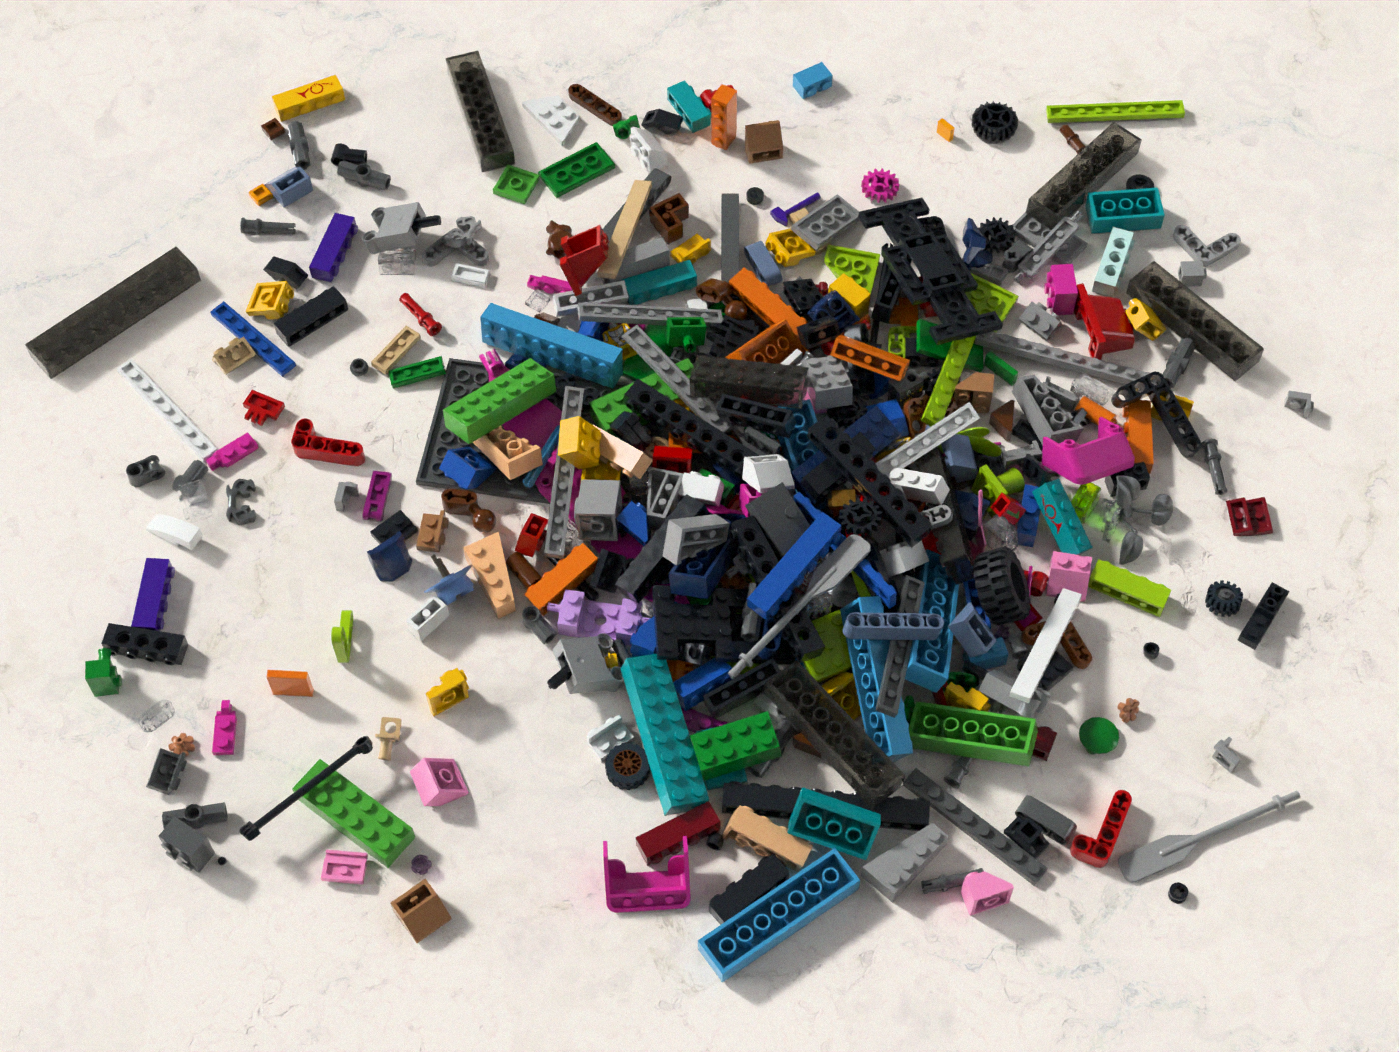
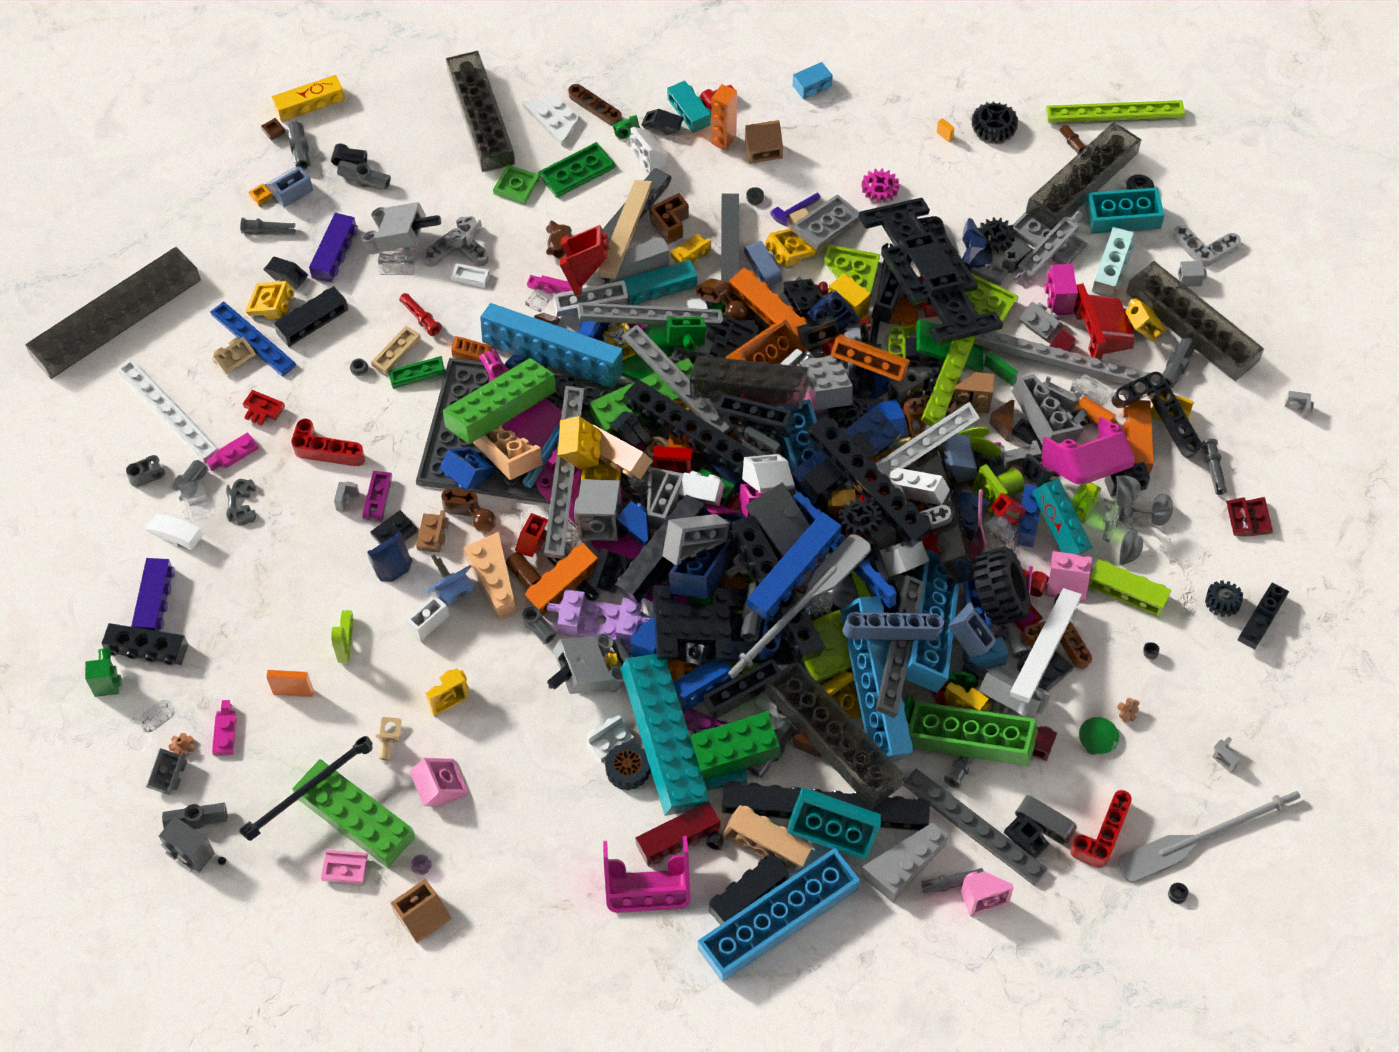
none -> orange slope [451,336,492,362]
none -> dark red slope [1049,330,1076,352]

